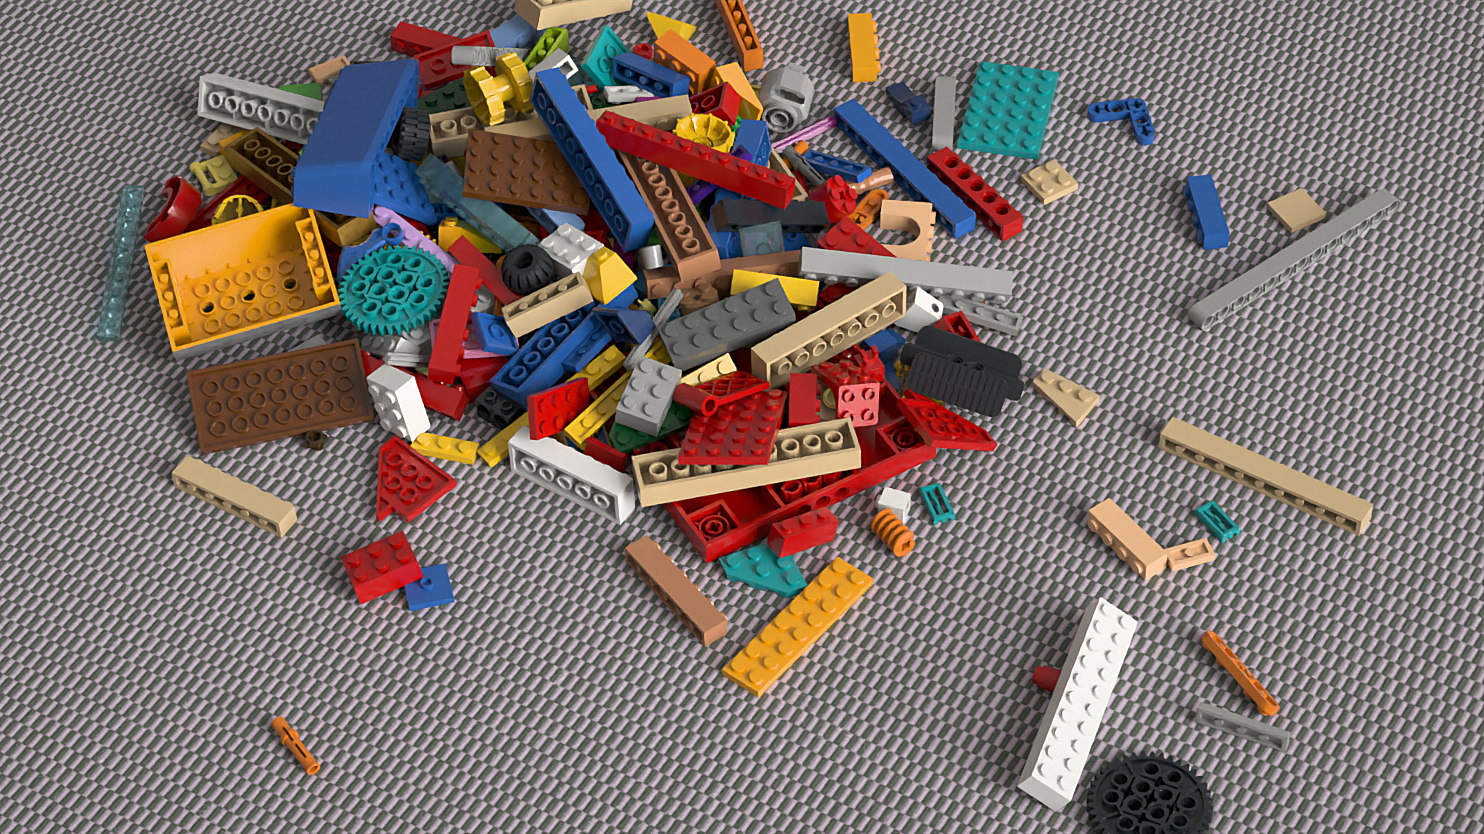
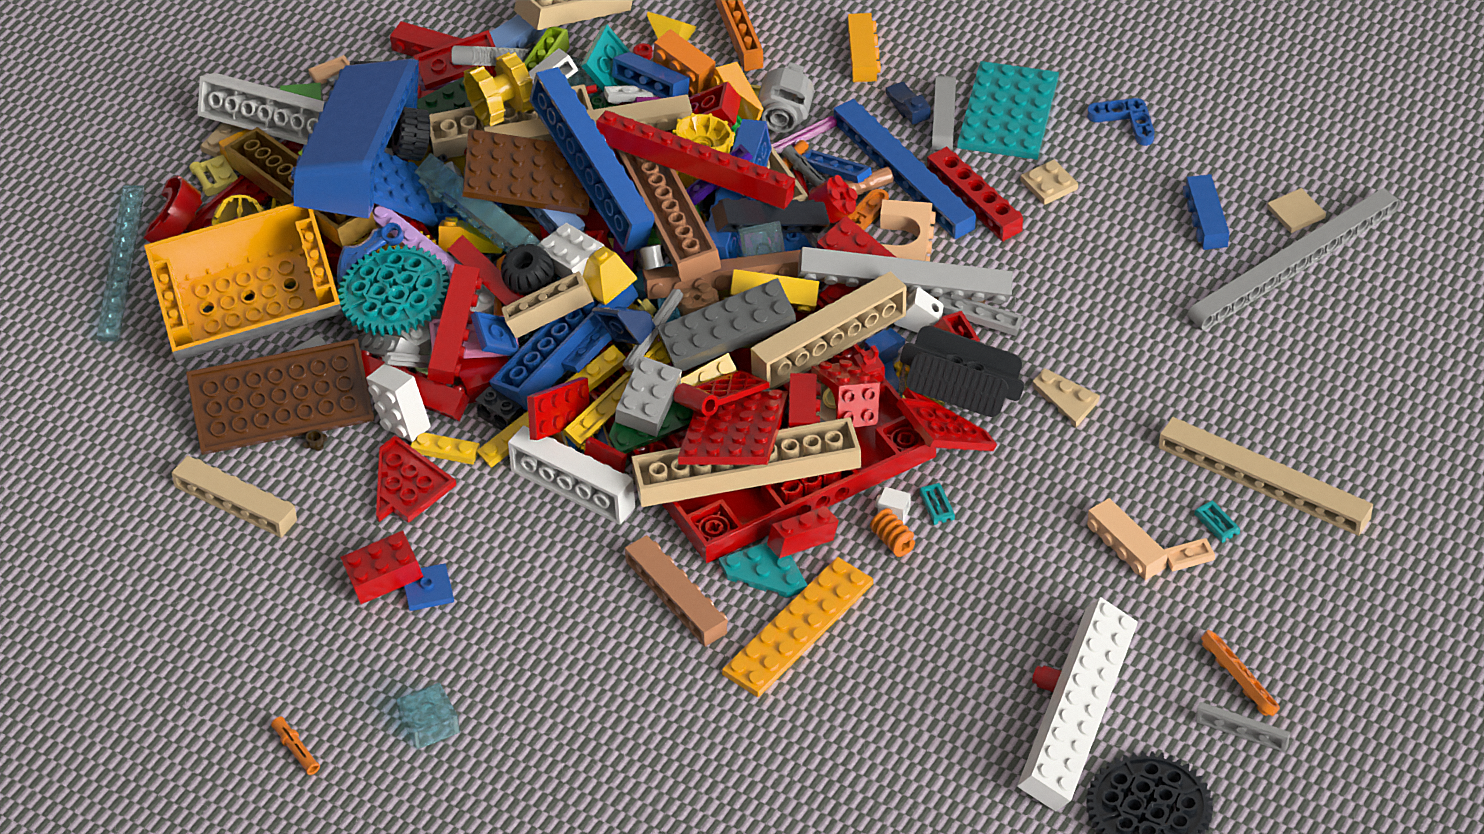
none -> clear light blue brick [396,682,460,750]

